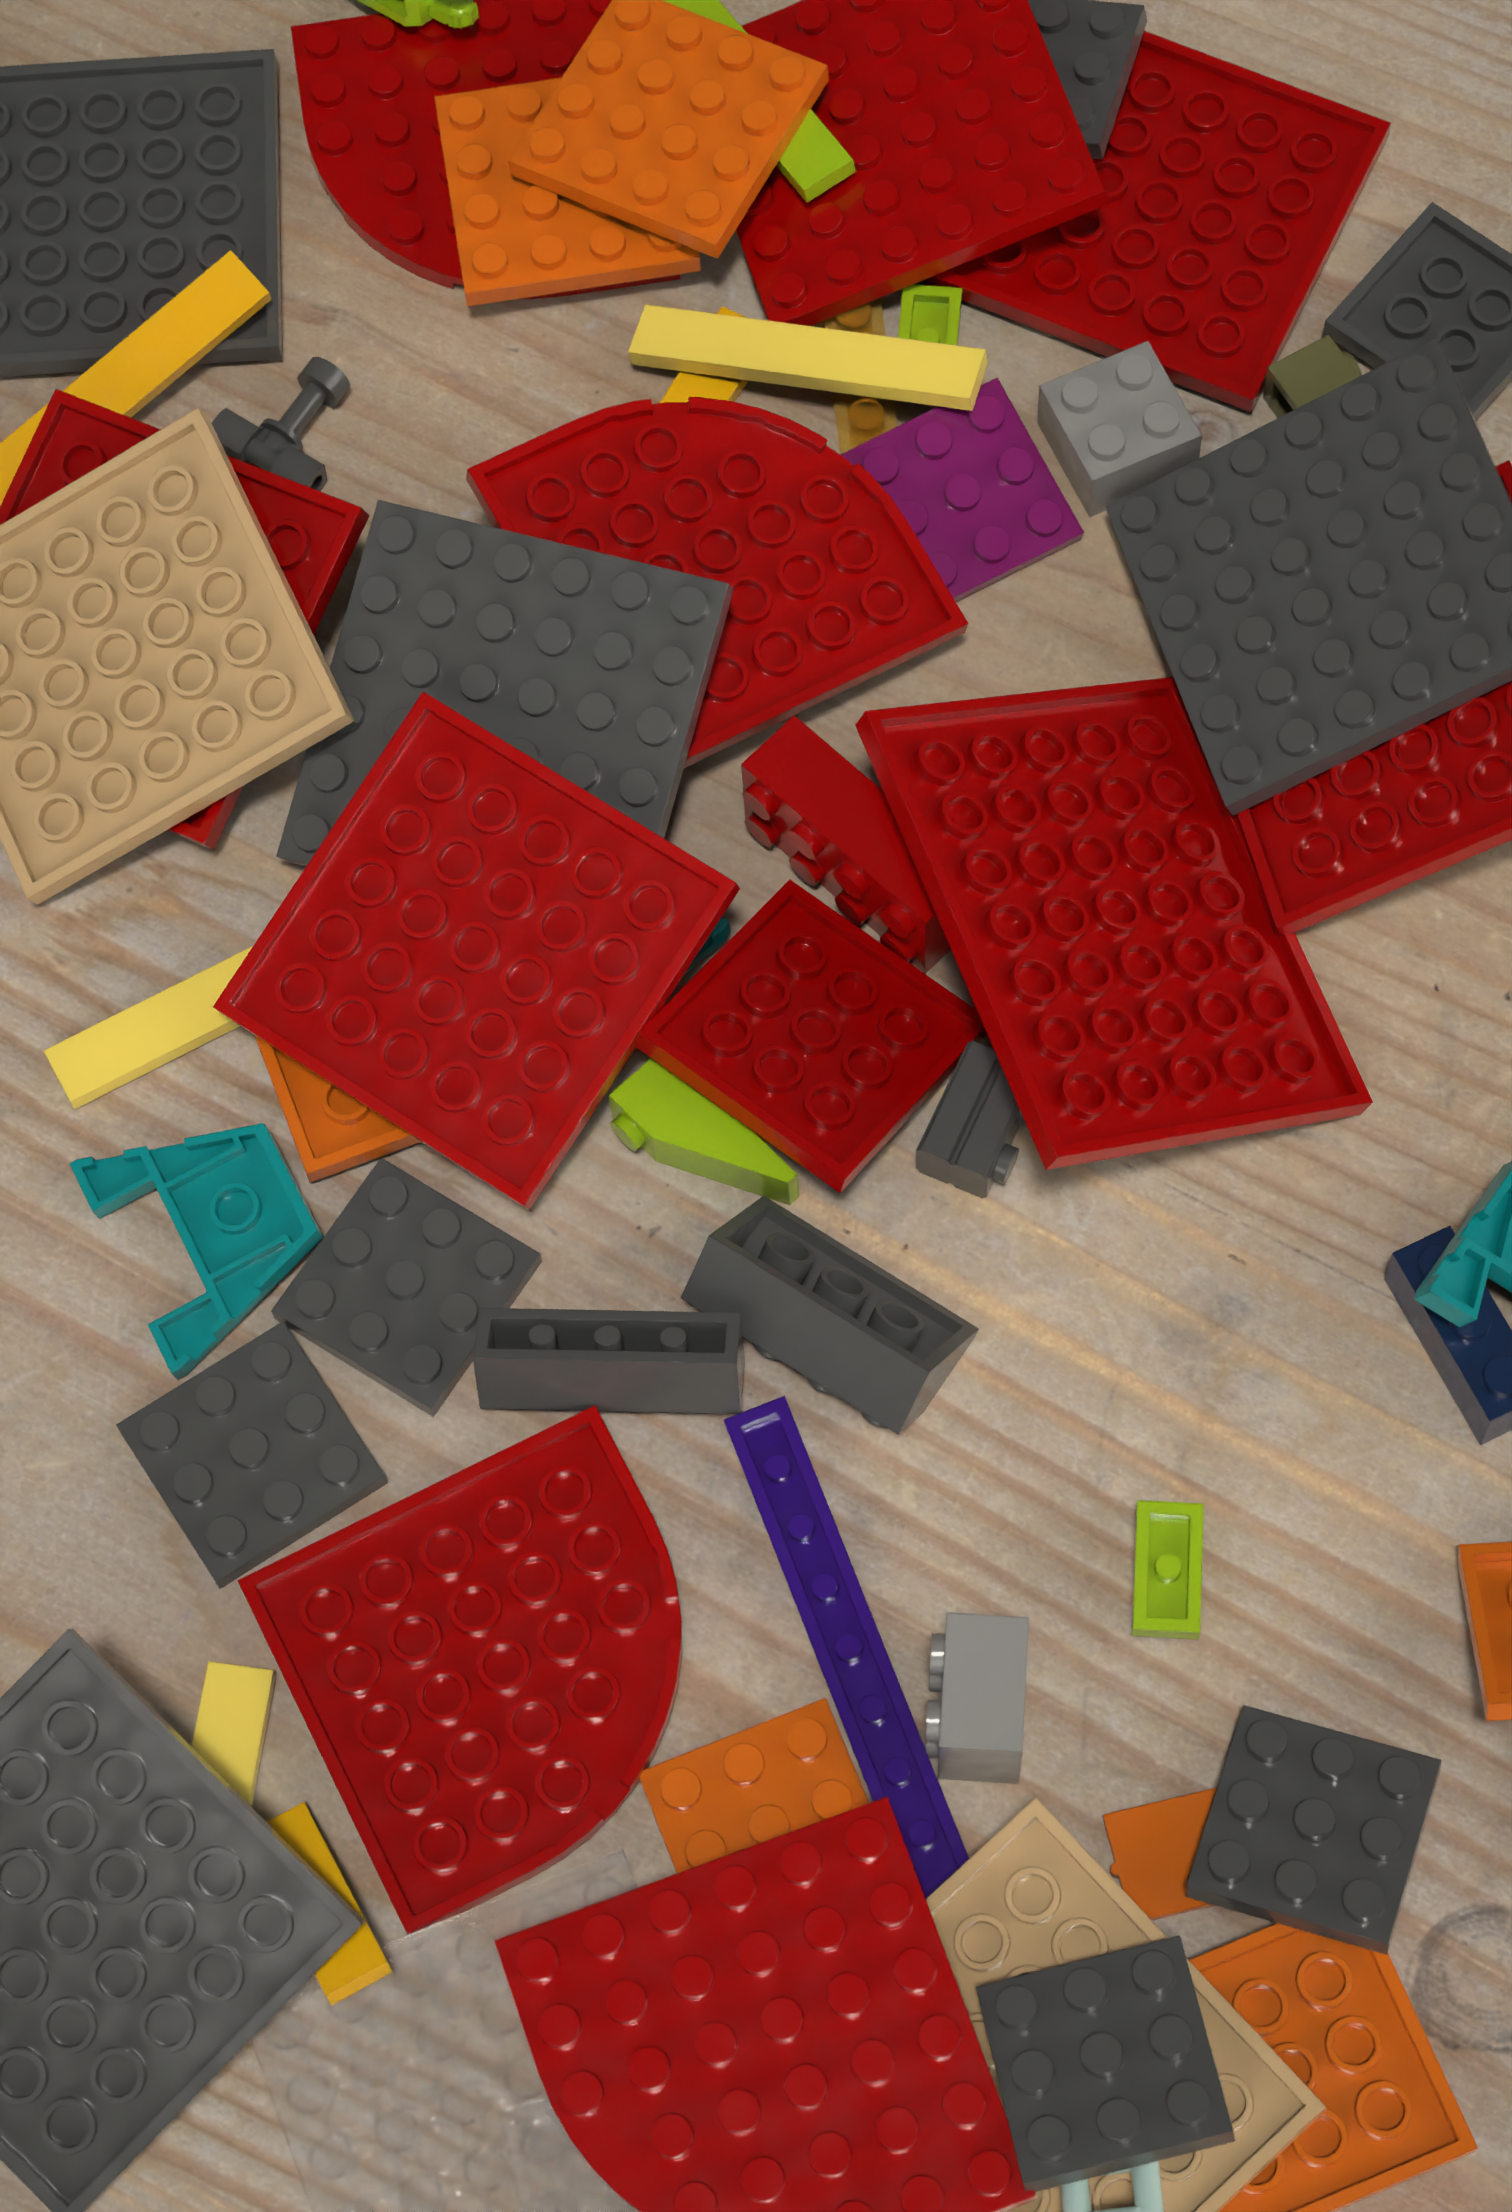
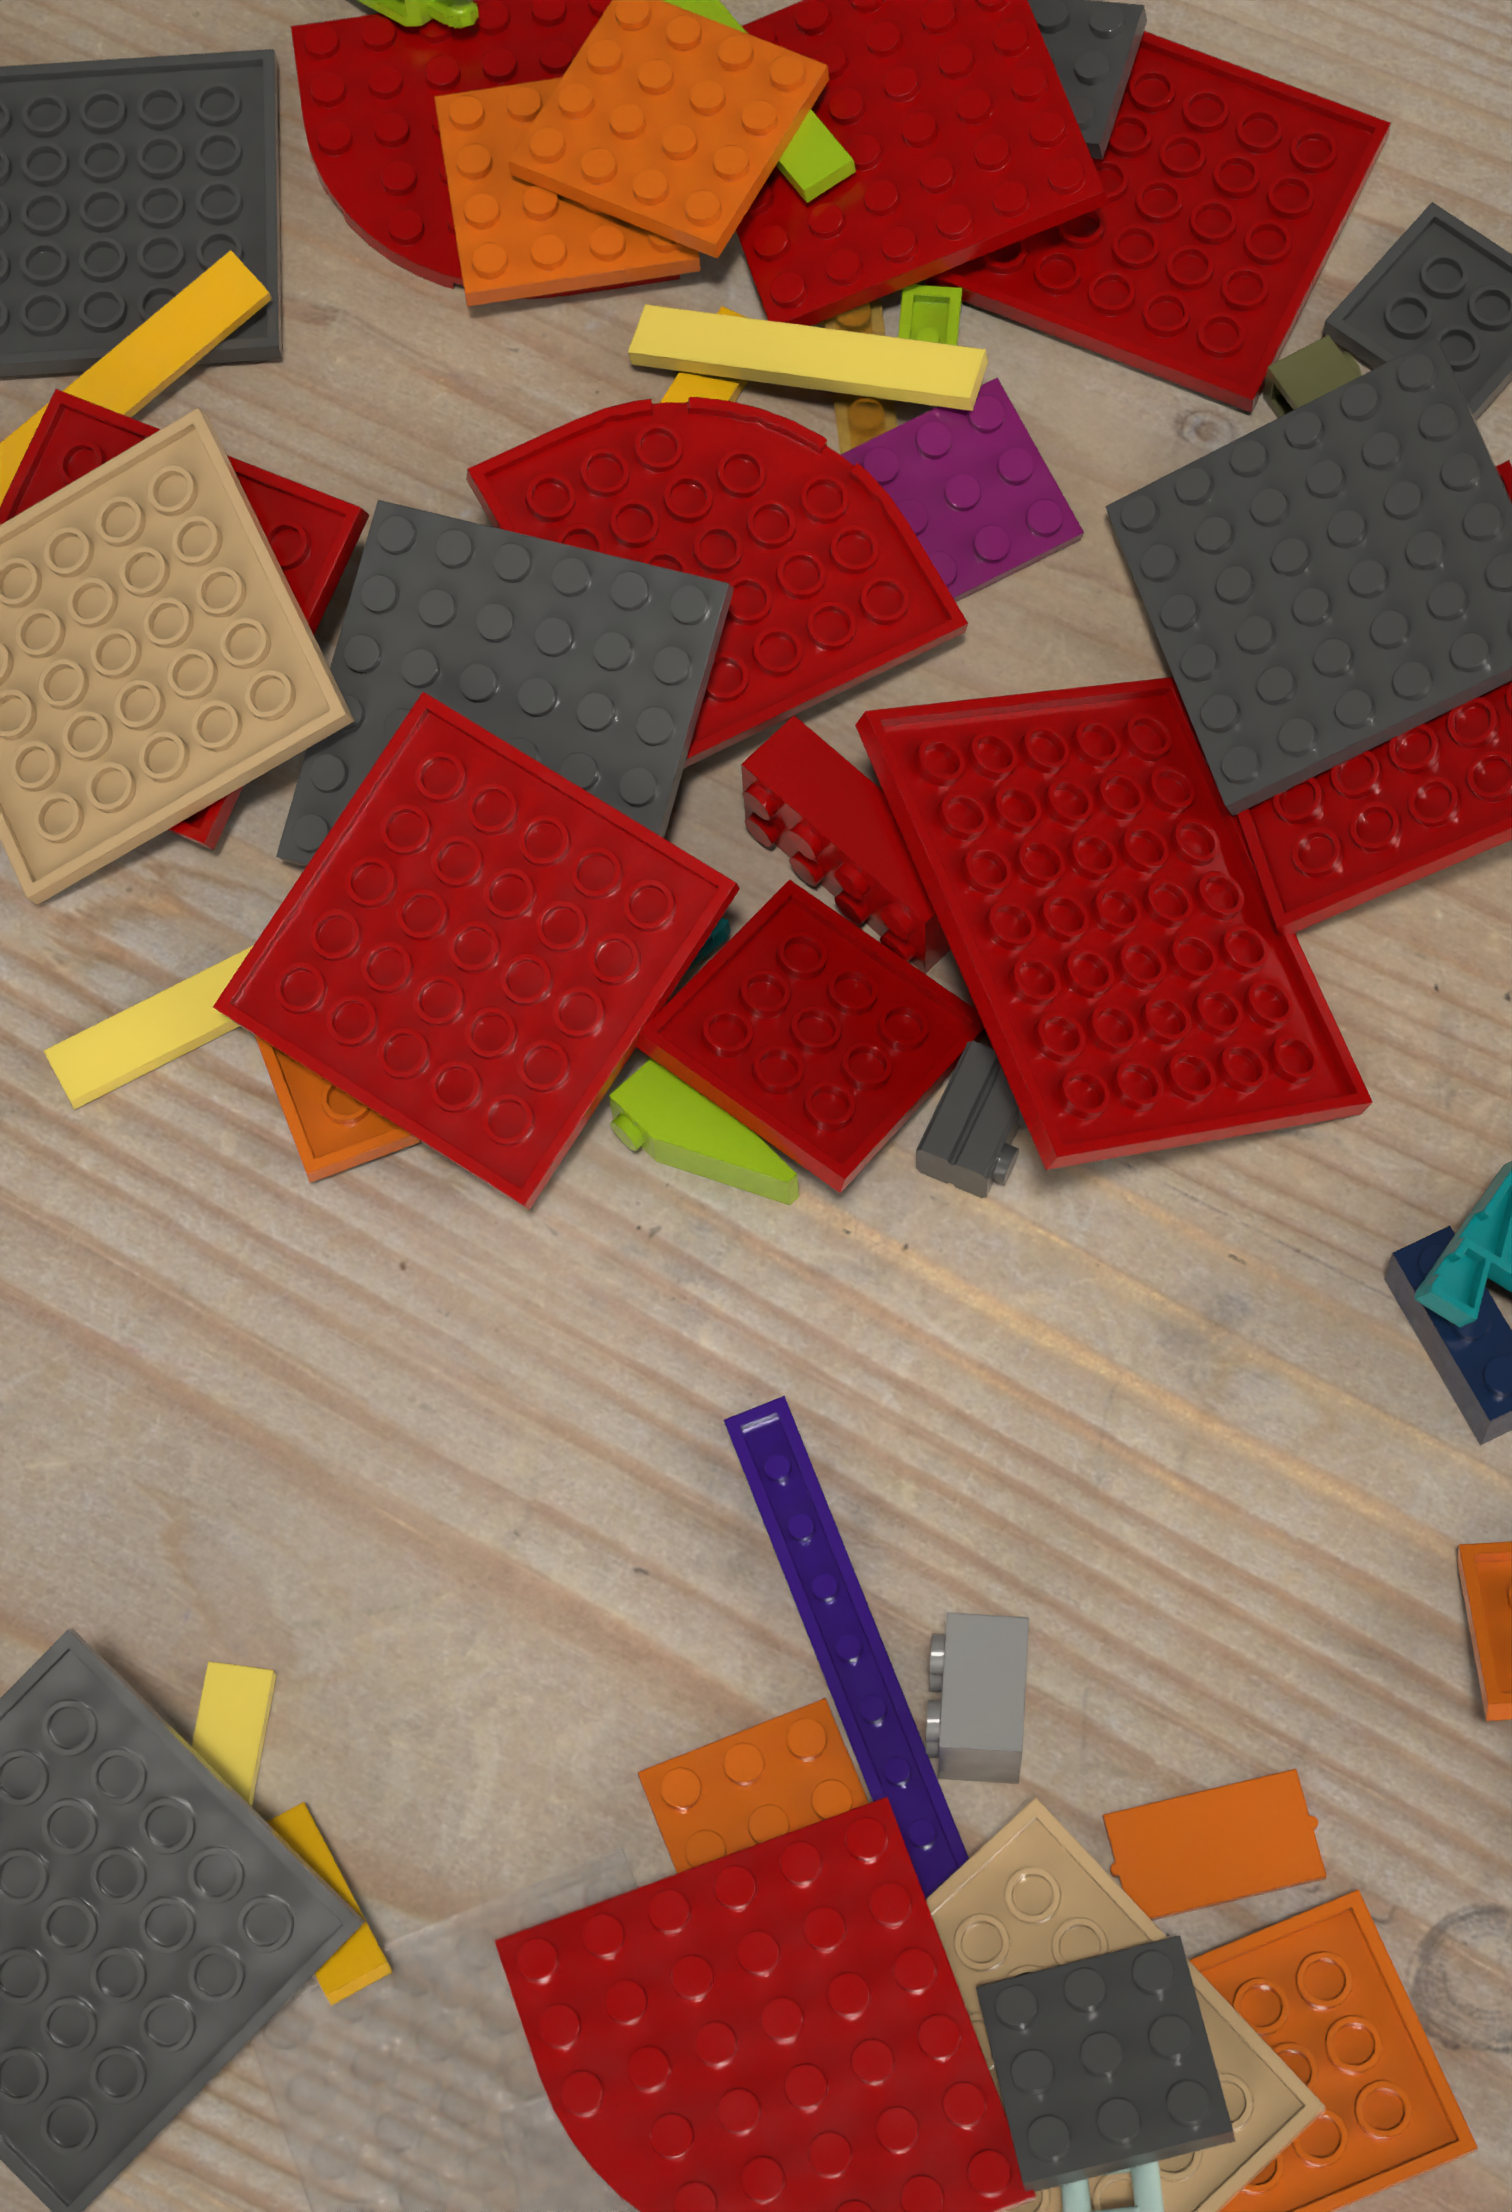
teal wing [70,1123,323,1380] -> none
dark grey plate [116,1321,388,1589] -> none
dark grey bar [212,357,350,491] -> none
red plate [237,1405,682,1939] -> none
dark grey plate [271,1158,542,1417] -> none
dark grey brick [473,1308,745,1414] -> none
dark grey slope [681,1196,979,1435] -> none
light grey brick [1037,341,1202,517] -> none
lime plate [1132,1500,1204,1640] -> none
dark grey plate [1186,1705,1442,1955] -> none

